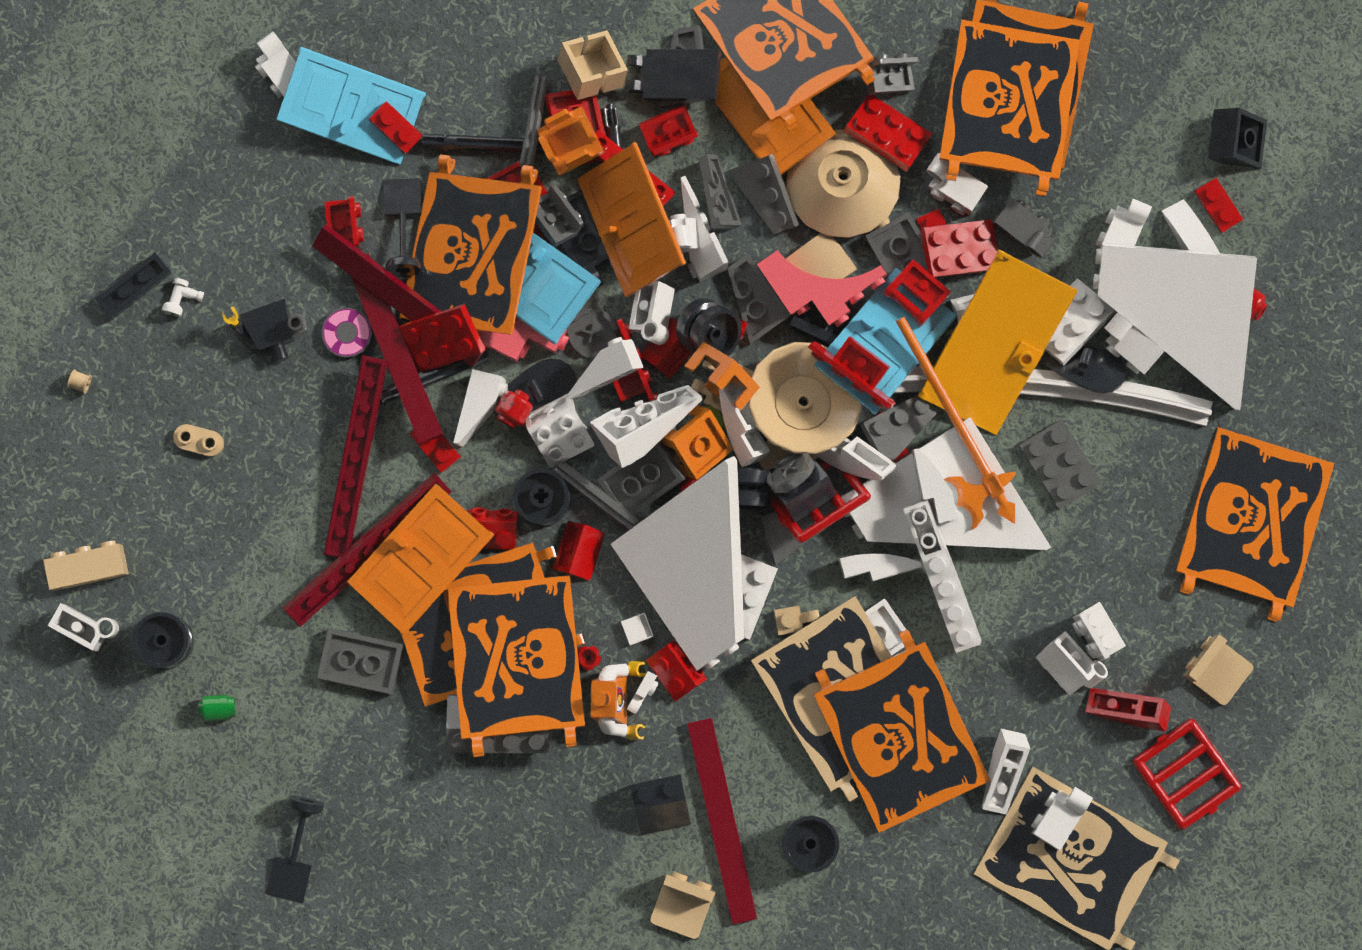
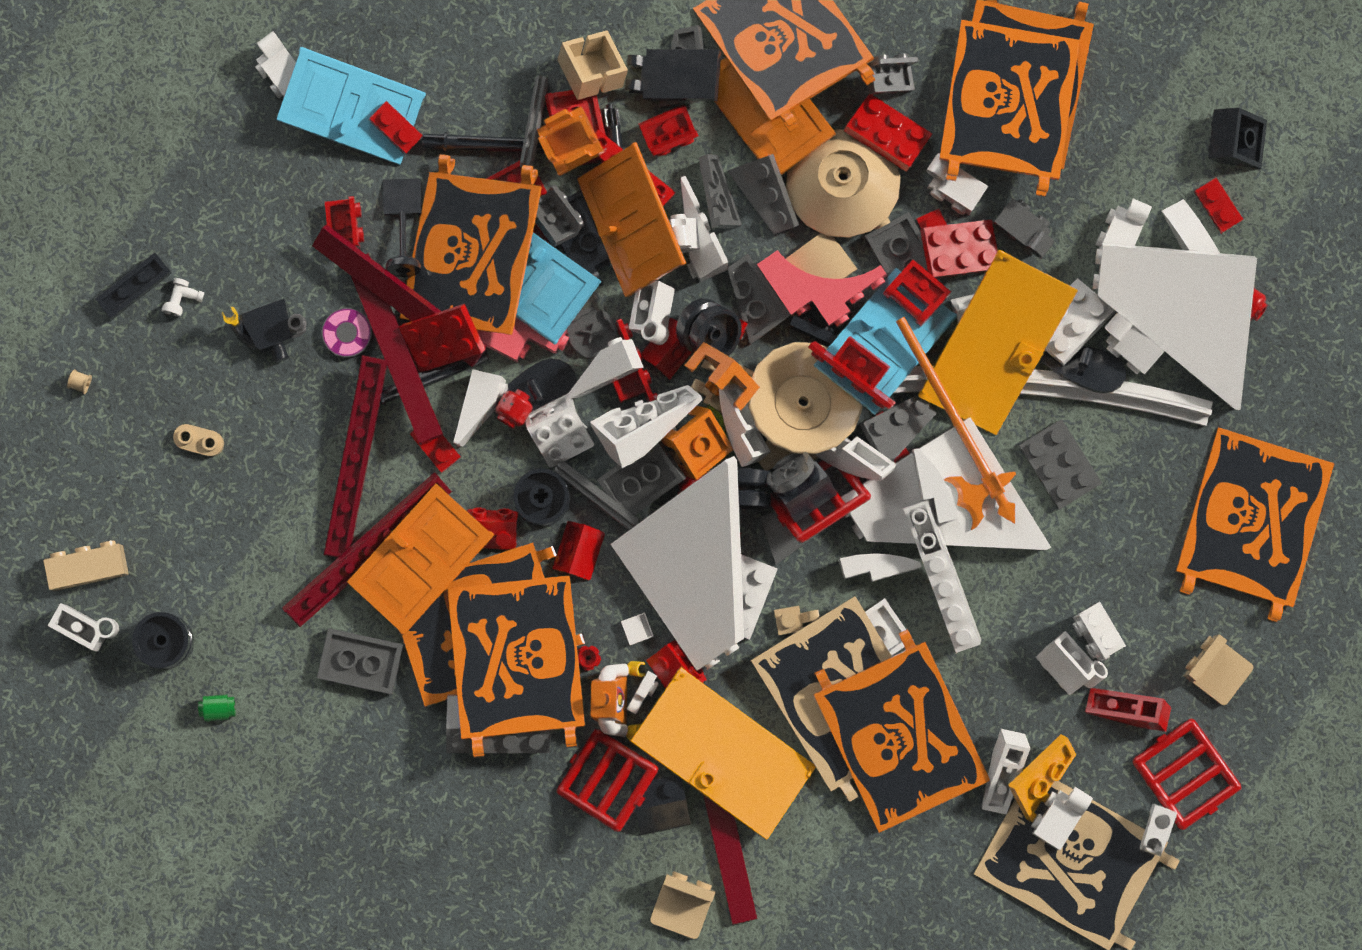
black piece [266,796,324,903] -> none
black wheel [781,815,839,873] -> none
none -> red bar [557,729,658,832]
none -> light orange door [630,667,816,840]
none -> light orange wing [1008,734,1076,822]
none -> white leg [1140,804,1177,857]

